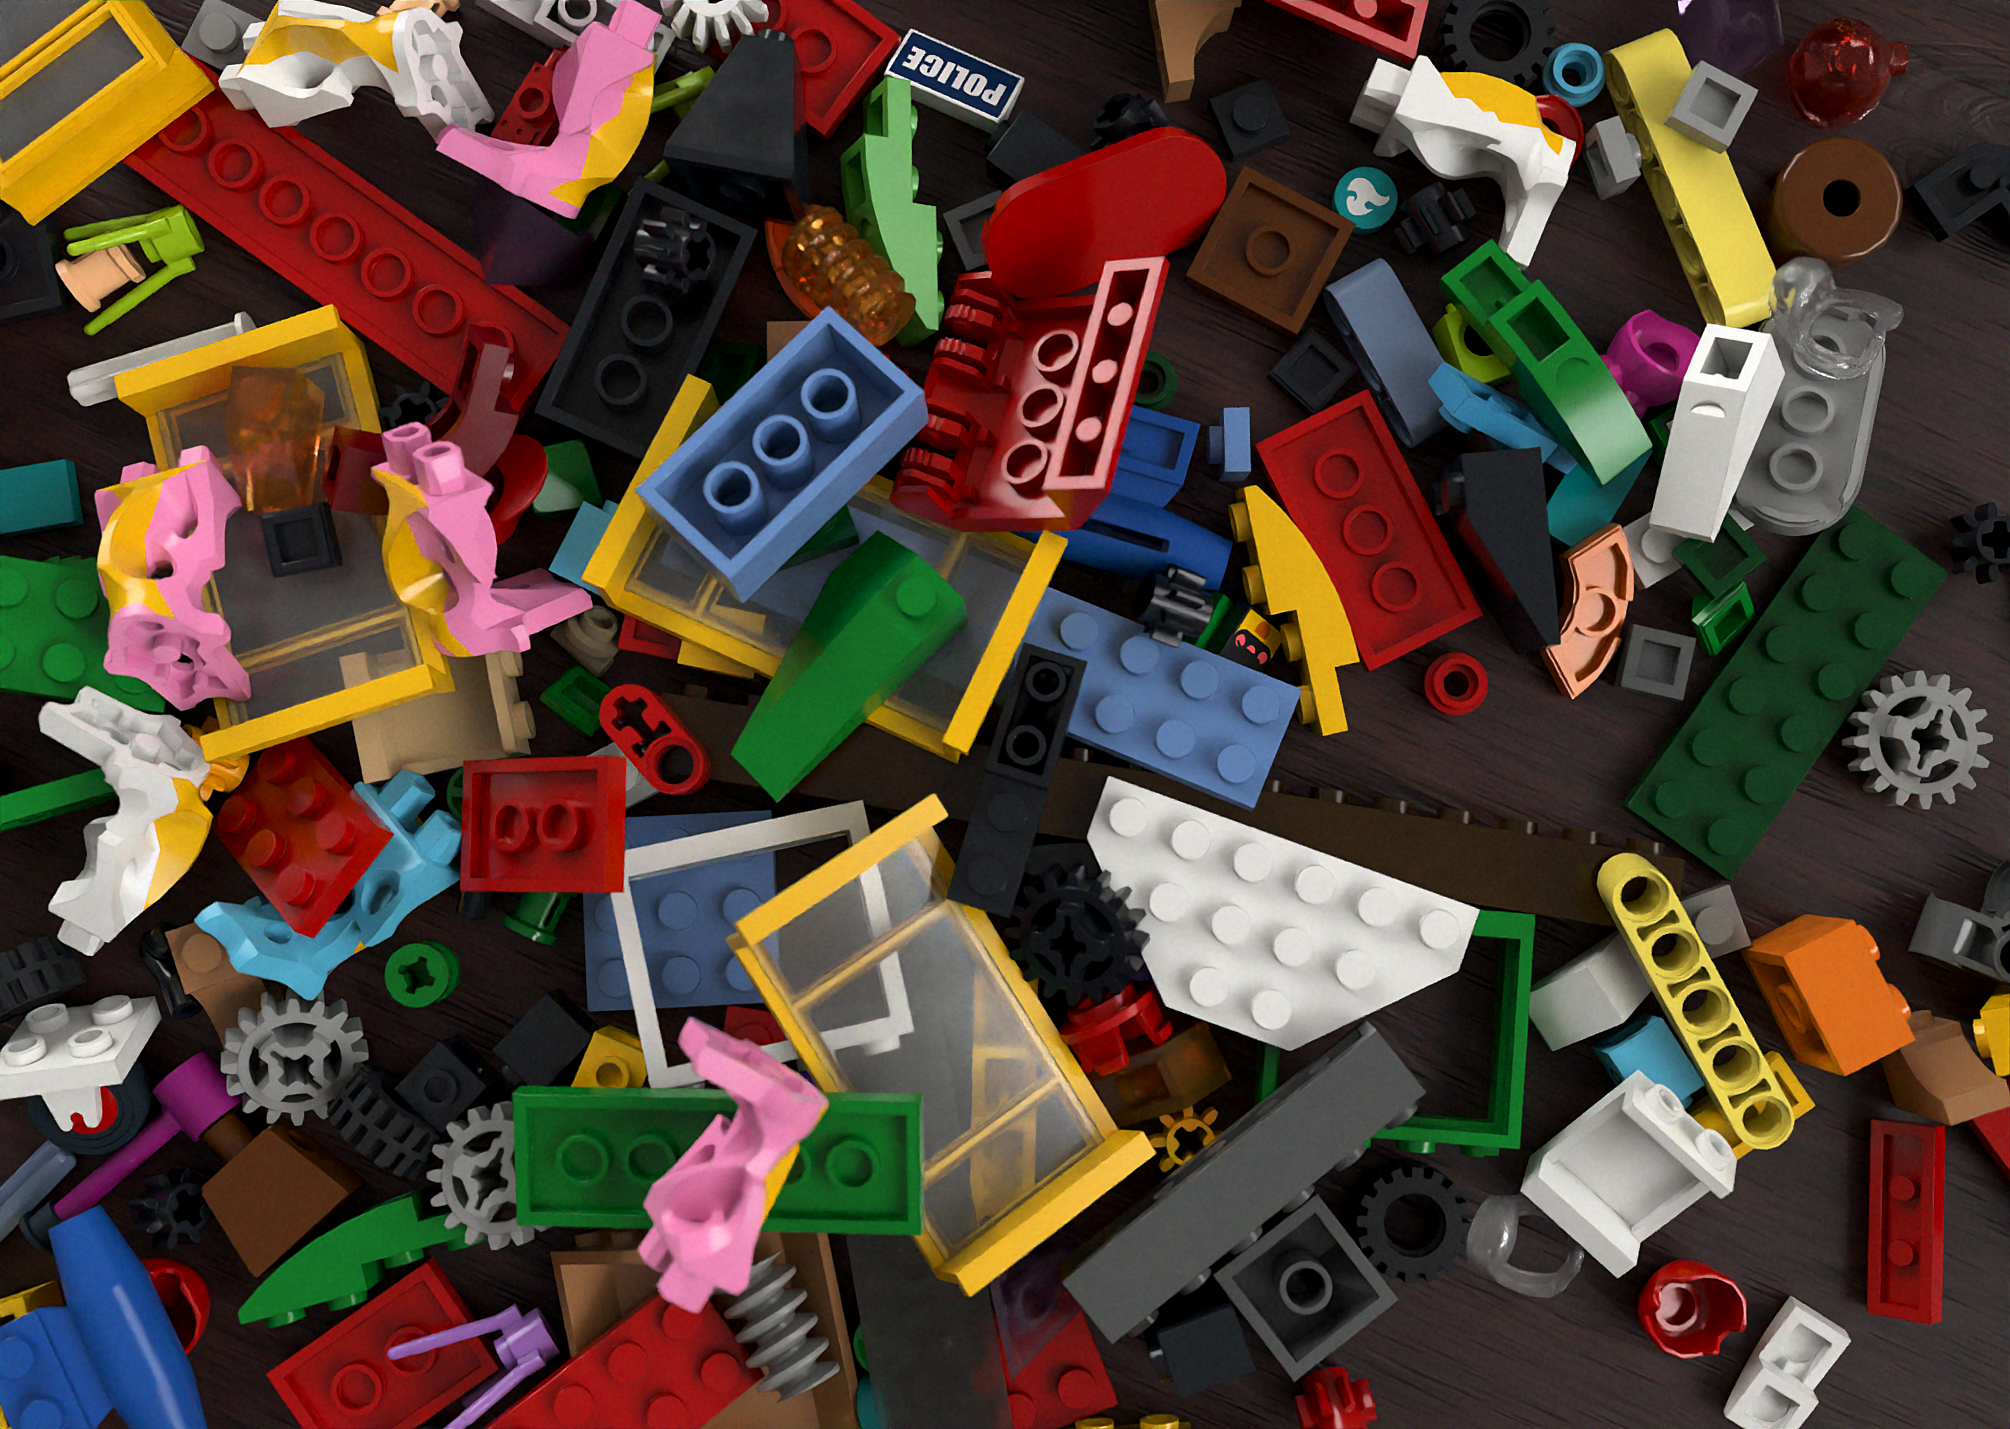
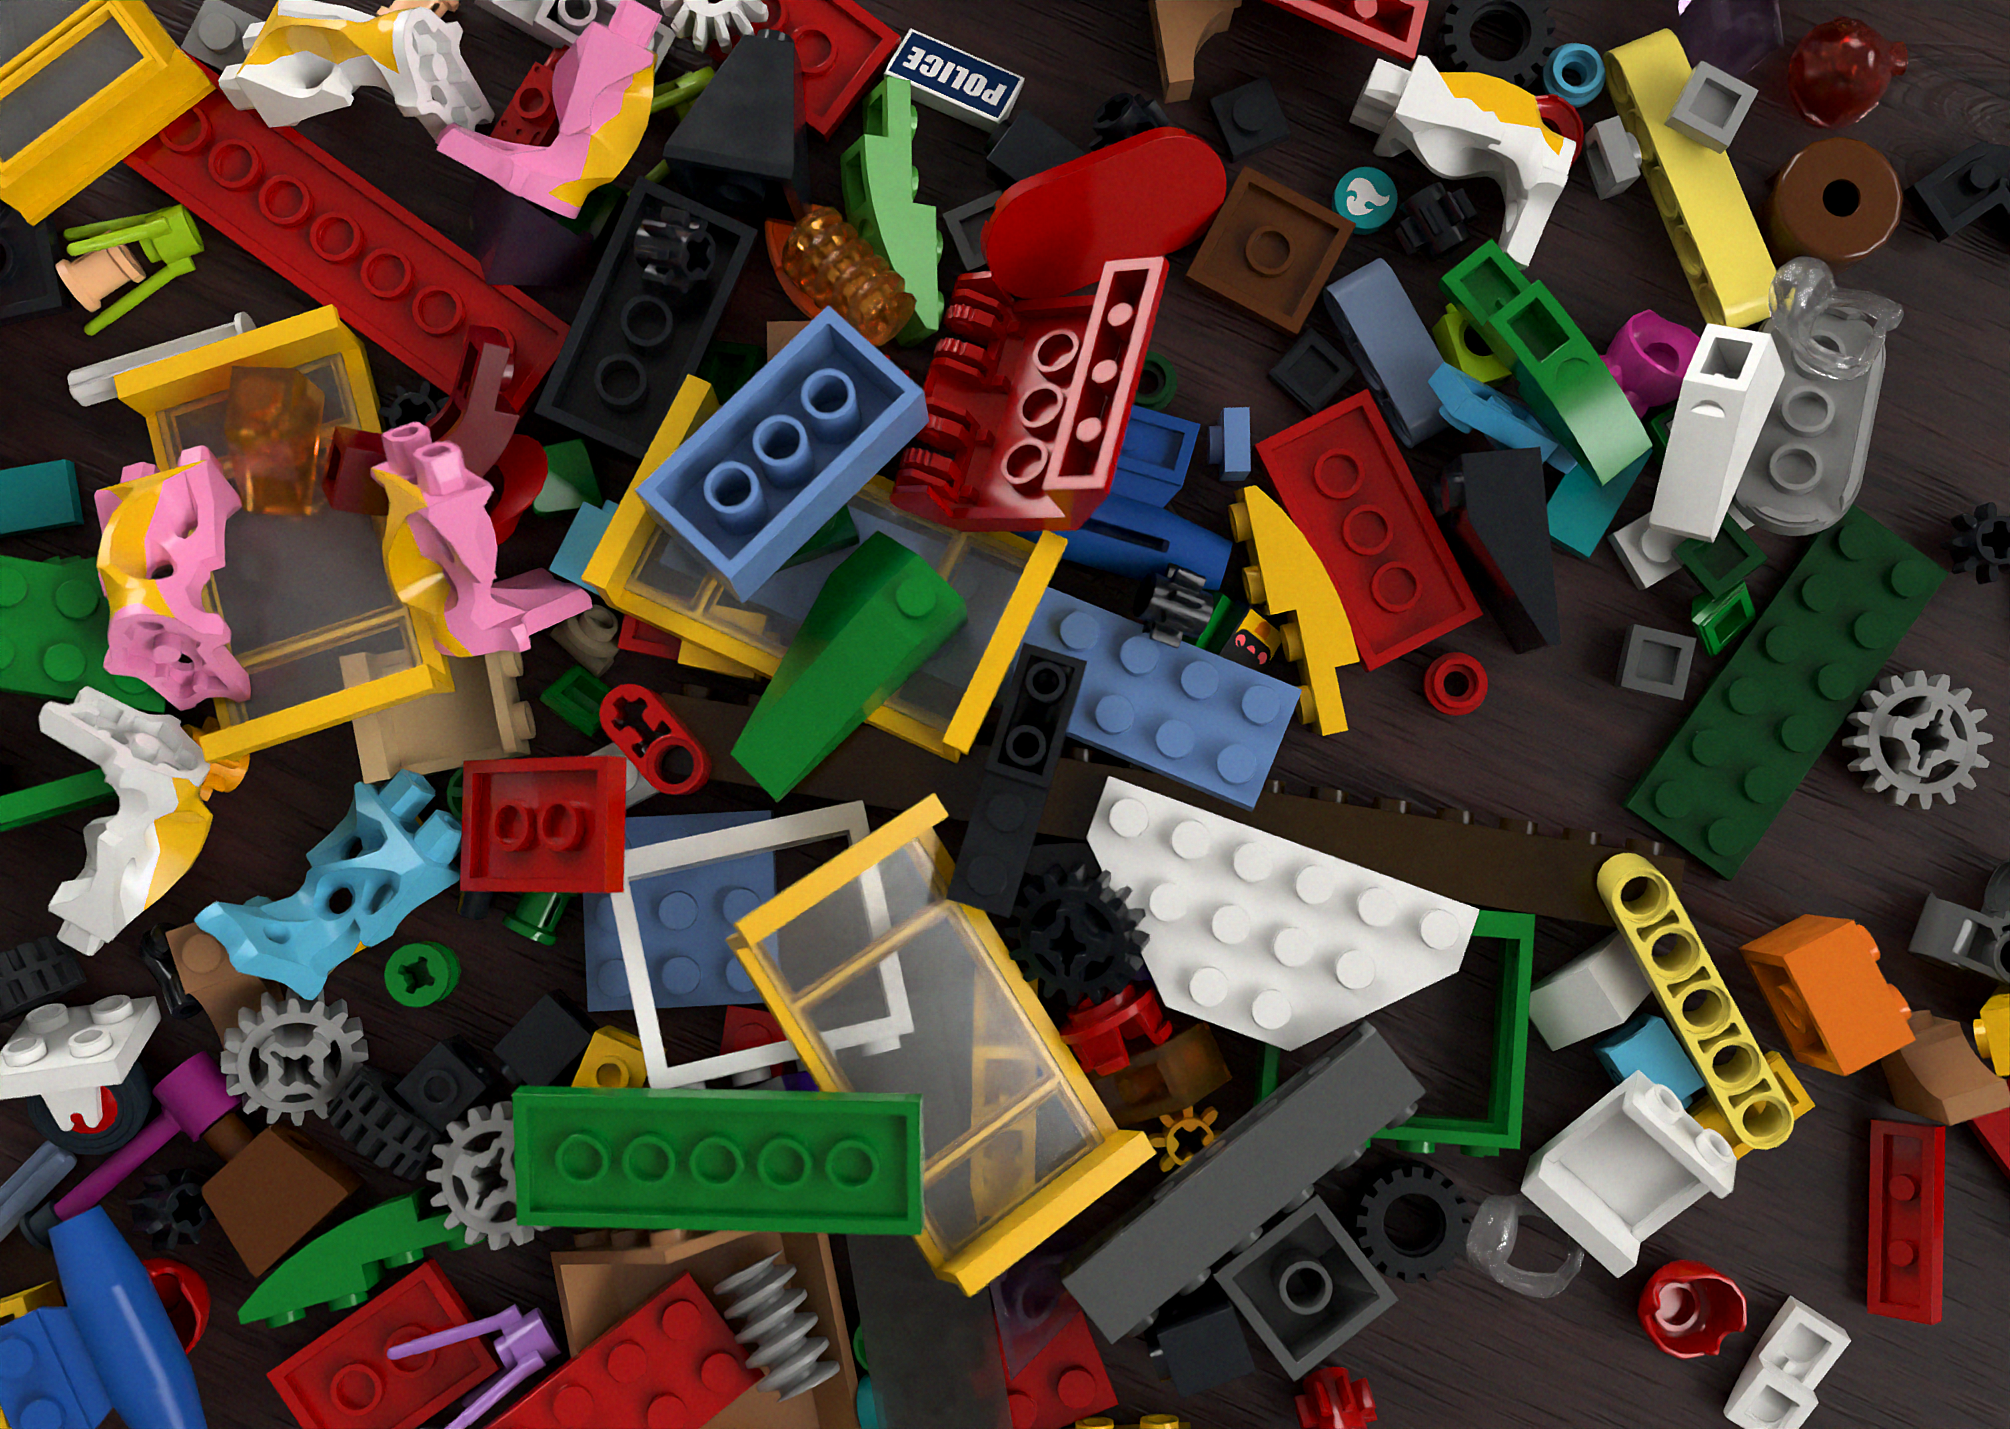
red plate [210,735,394,939] -> none
black tile [259,502,344,579] -> none
bright pink hips [638,1017,829,1313] -> none
orange tile [1539,523,1634,699] -> none
light grey plate [1674,884,1752,959] -> none

